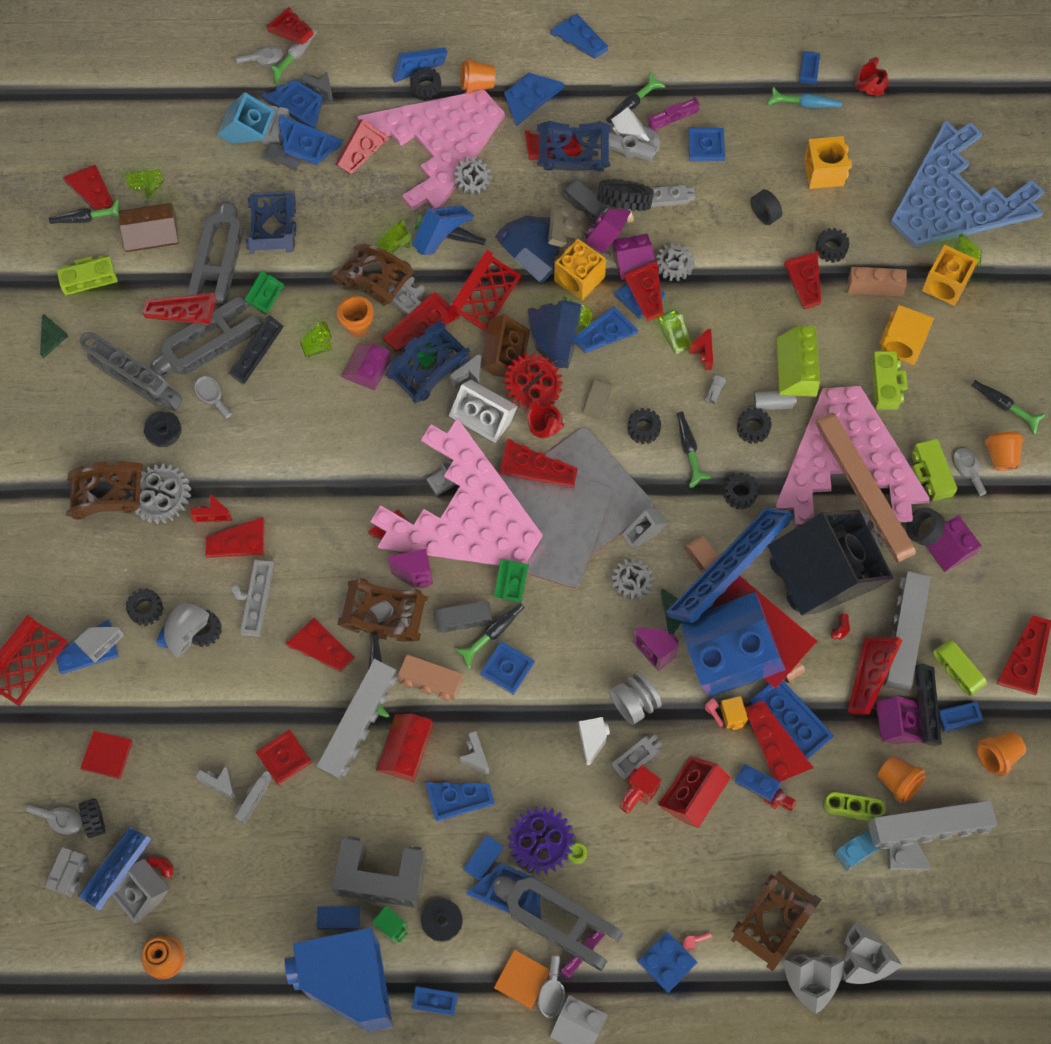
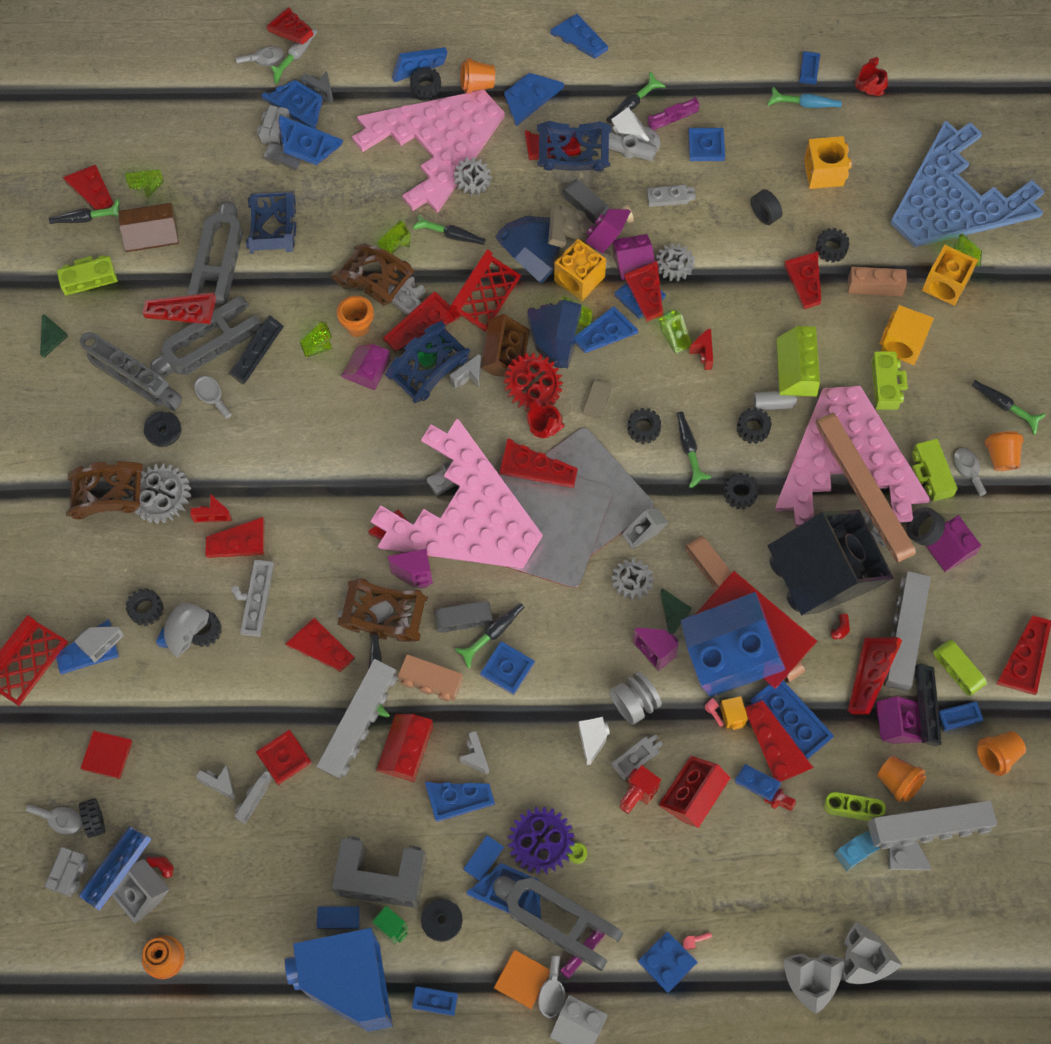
dark azure slope [217,93,275,144] -> none
green plate [244,270,284,315] -> none
wing [335,119,390,174] -> none
blue arch [412,205,474,255] -> none
white slope [449,380,518,443] -> none
green plate [494,559,529,603] -> none
black tyre [597,179,654,211] -> none
blue plate [666,507,794,624] -> none
light grey pin [705,375,726,405] -> none
reddish brown fence [731,871,822,971] -> none

